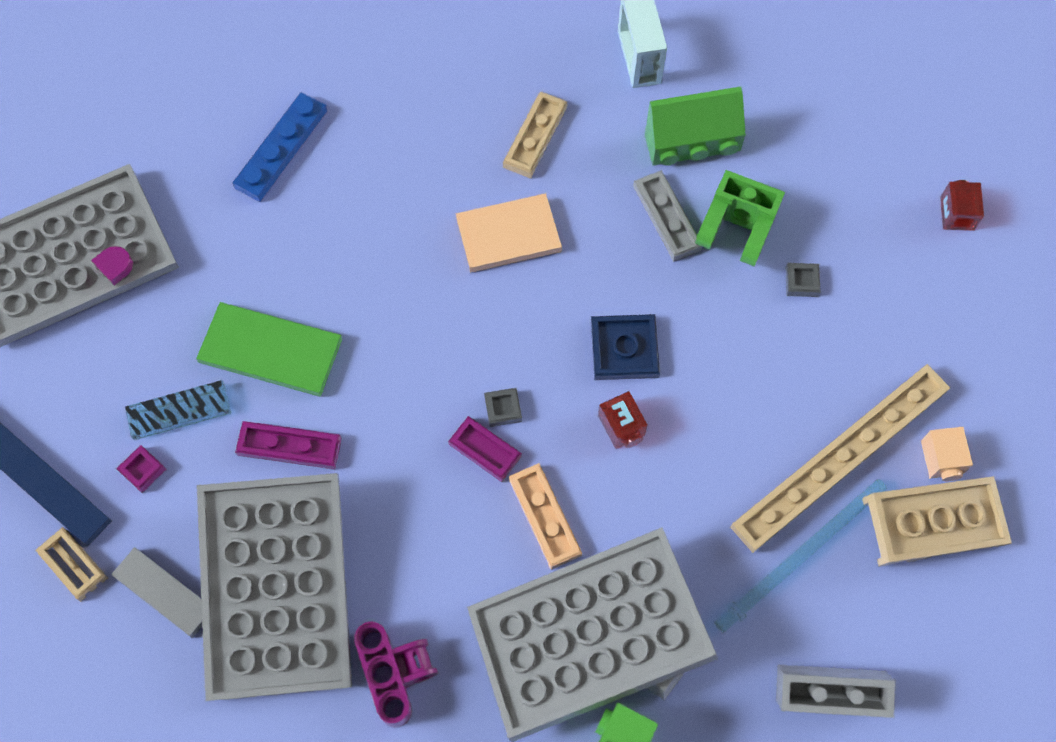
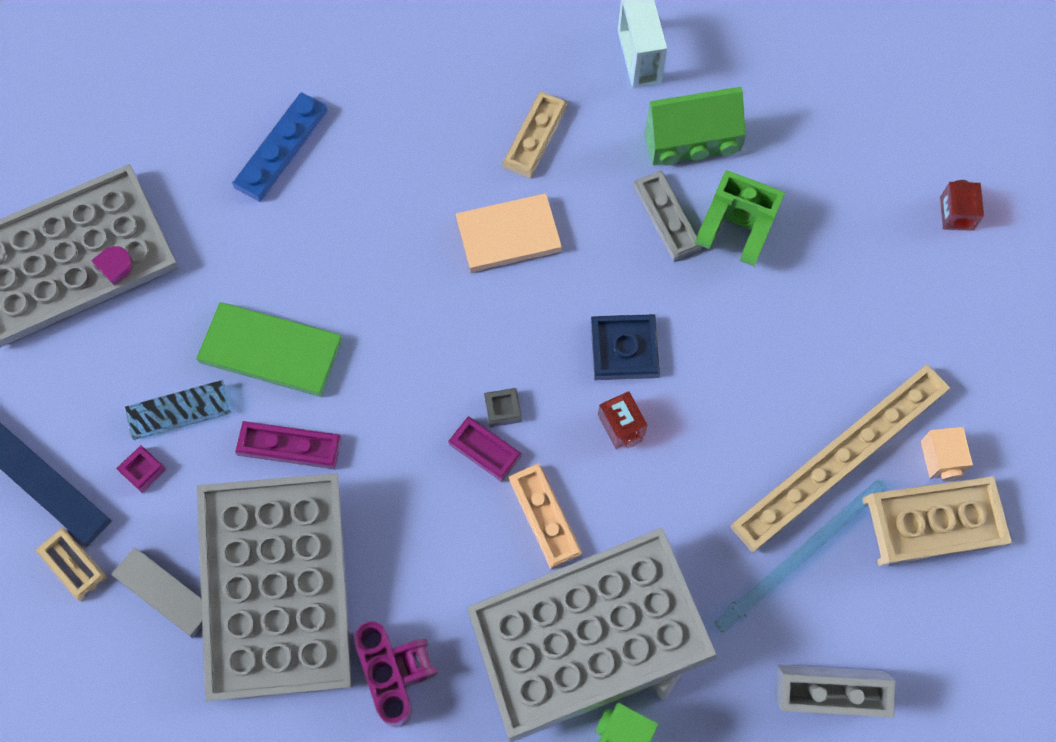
dark grey tile [785,263,821,297] -> none

